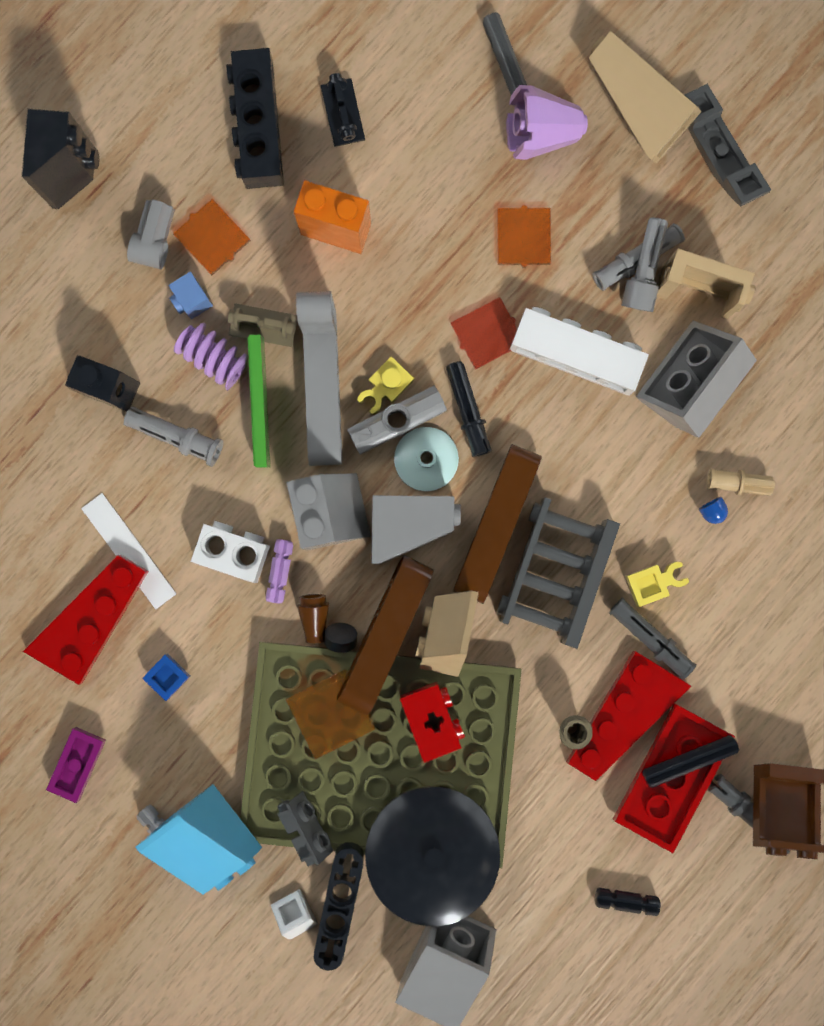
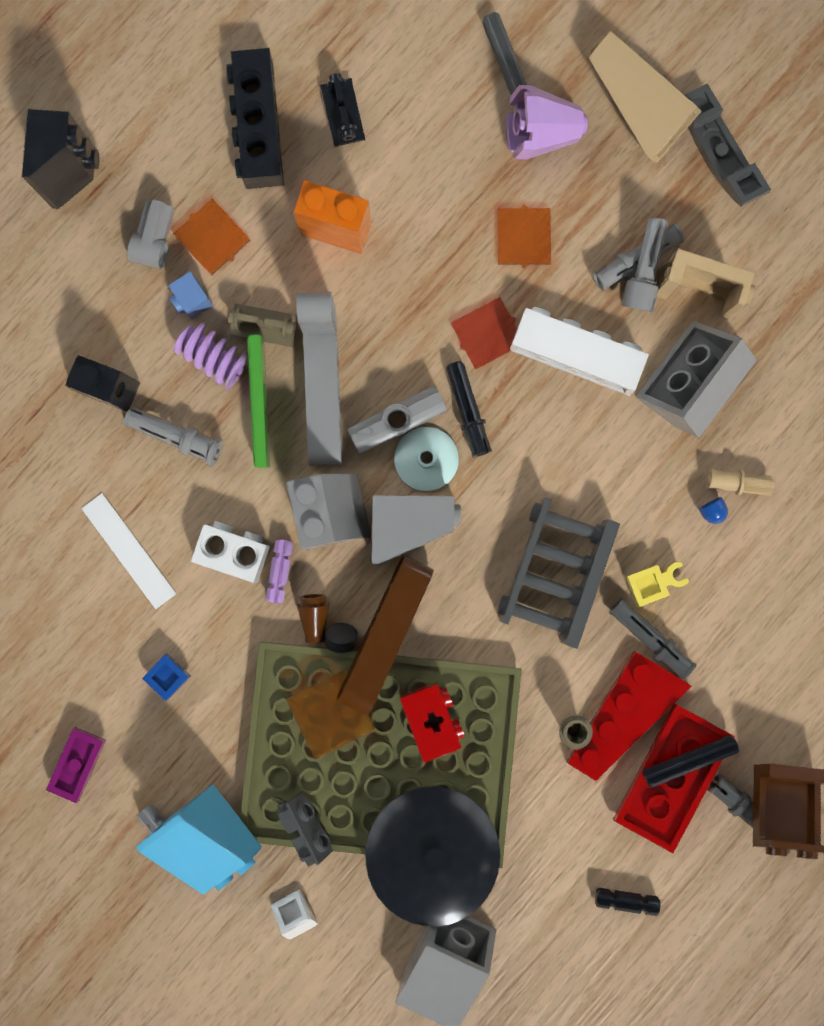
red wing [23,555,149,685] -> none
black beam [314,842,364,971] -> none
light yellow plate [357,357,414,416] -> none
tan slope [415,591,479,677] -> none
reddish brown beam [453,444,542,604] -> none

